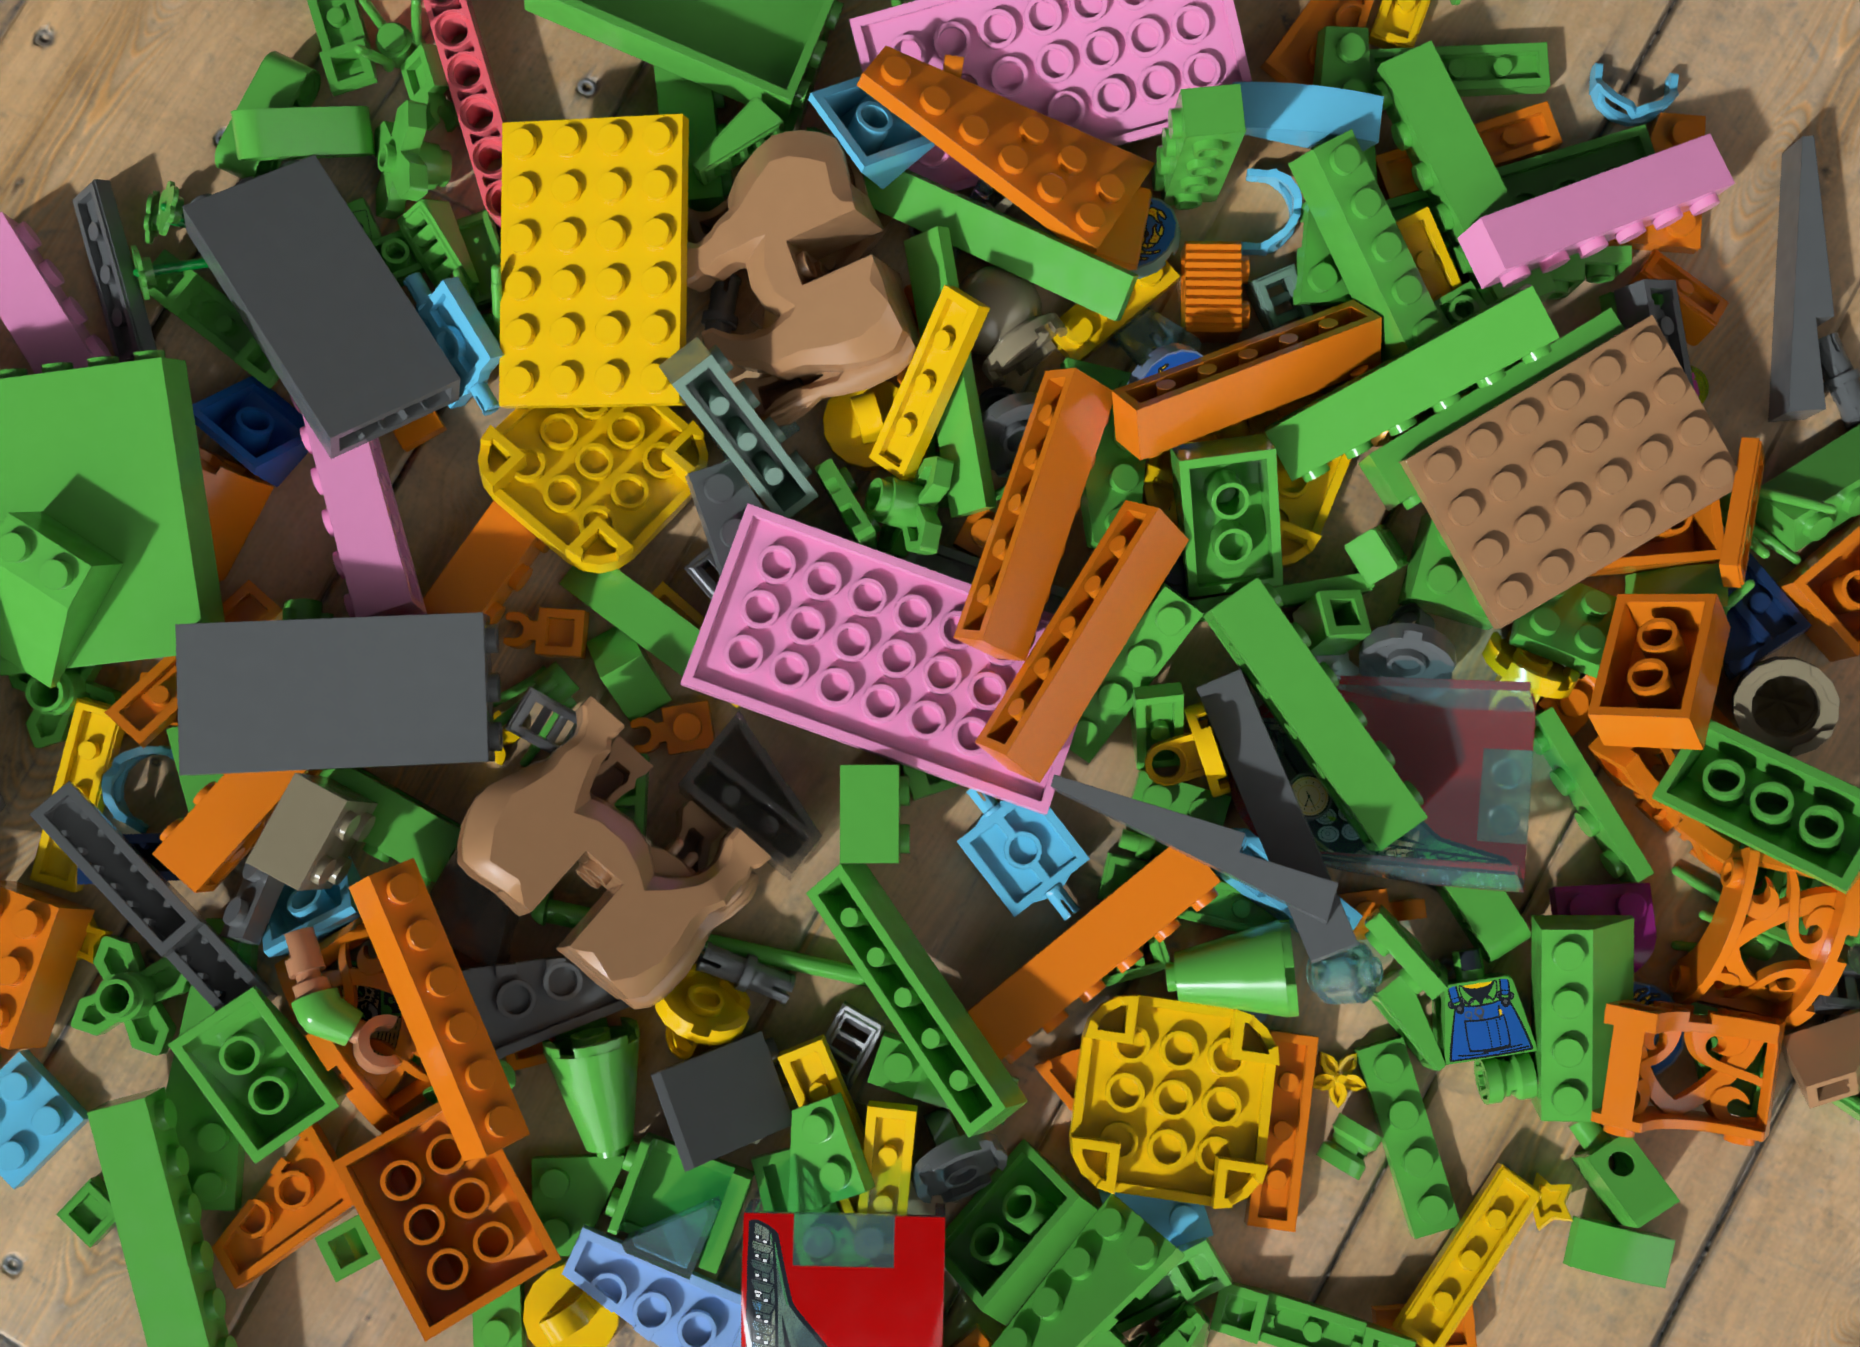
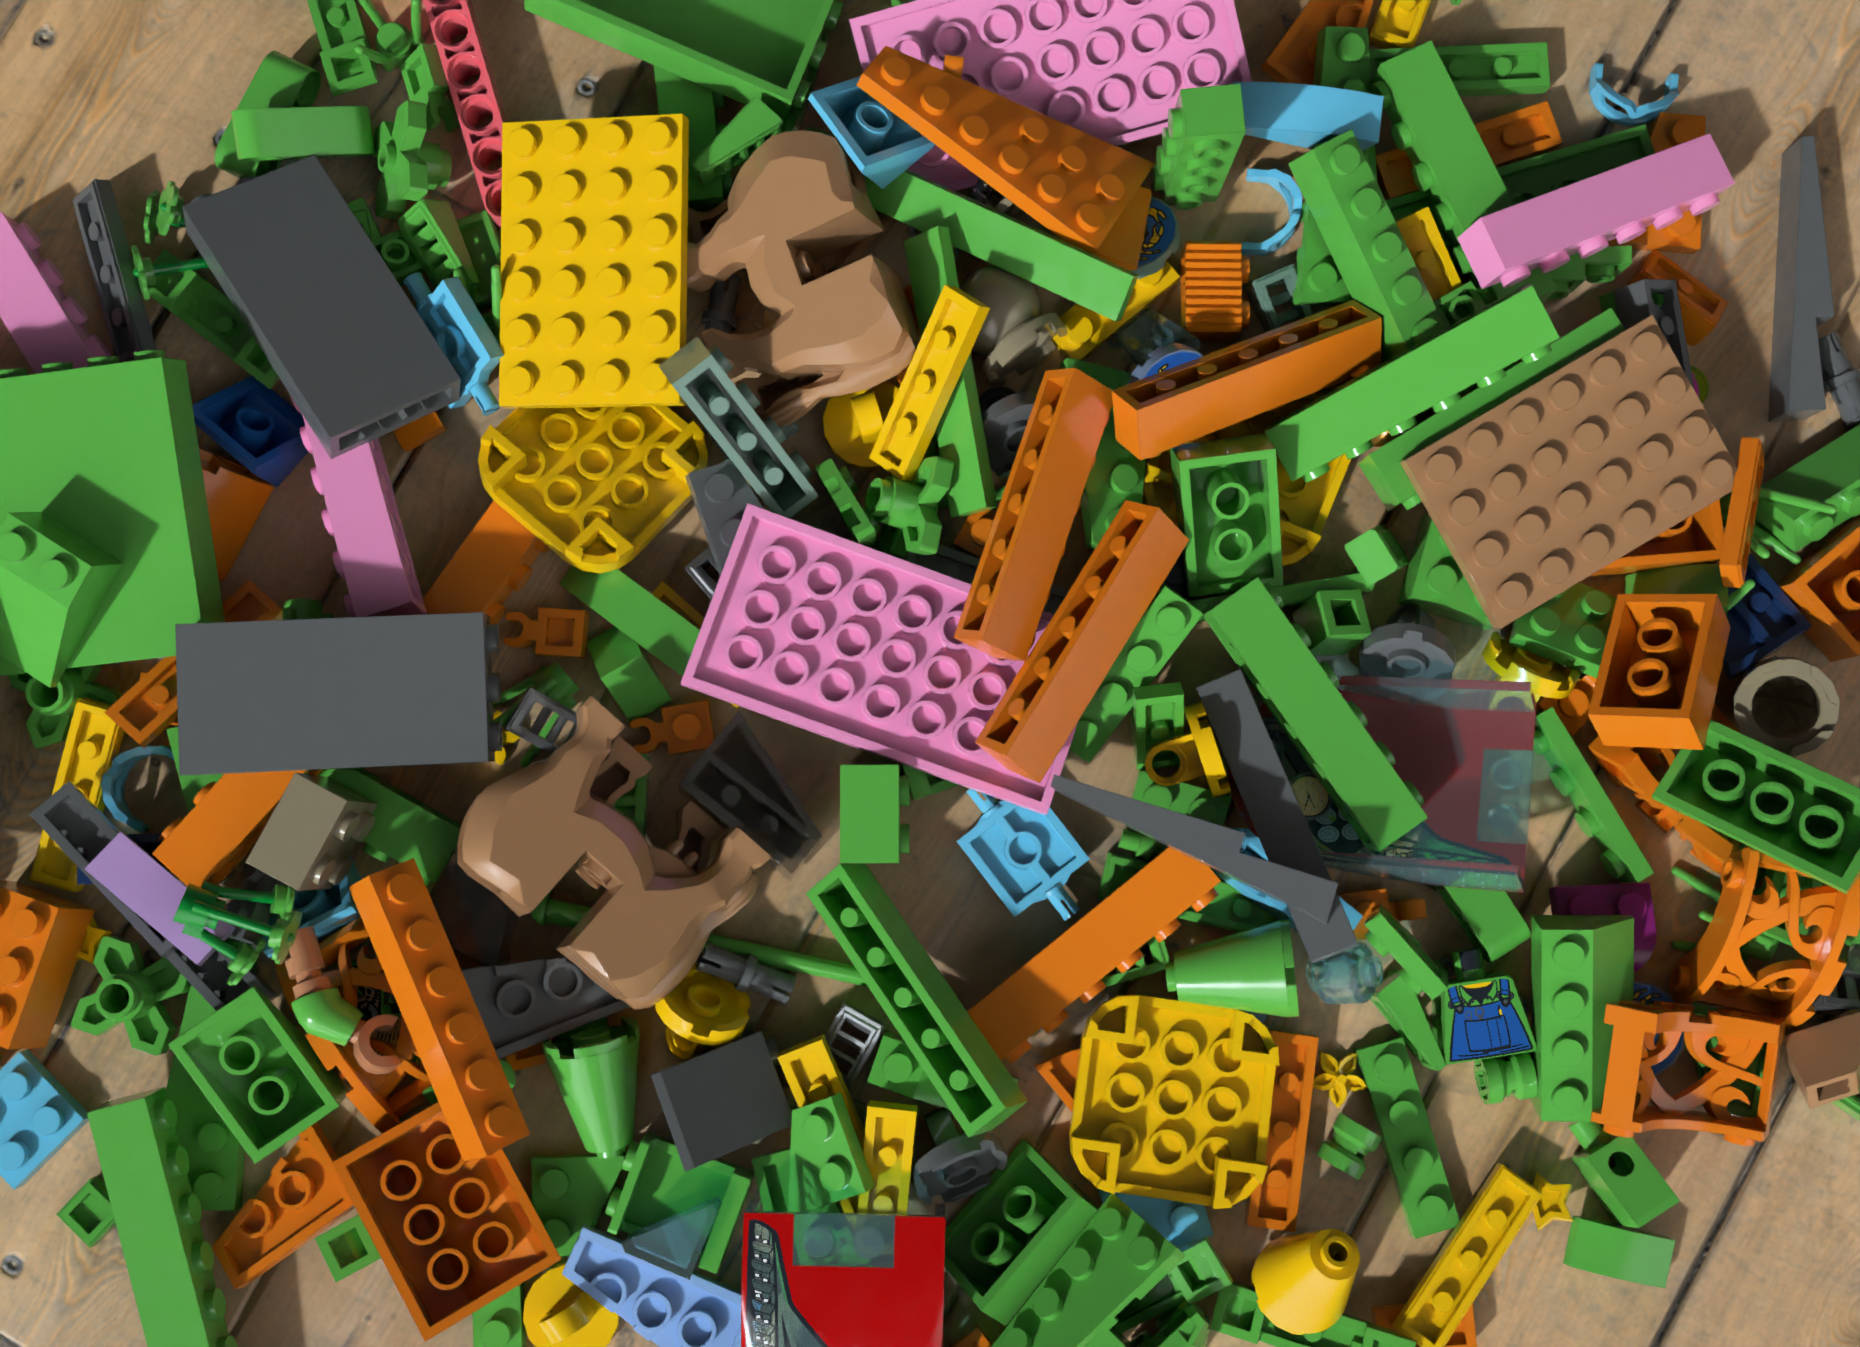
none -> lavender tile [85,831,236,966]
none -> plant [173,881,303,986]
none -> yellow cone [1251,1229,1360,1335]

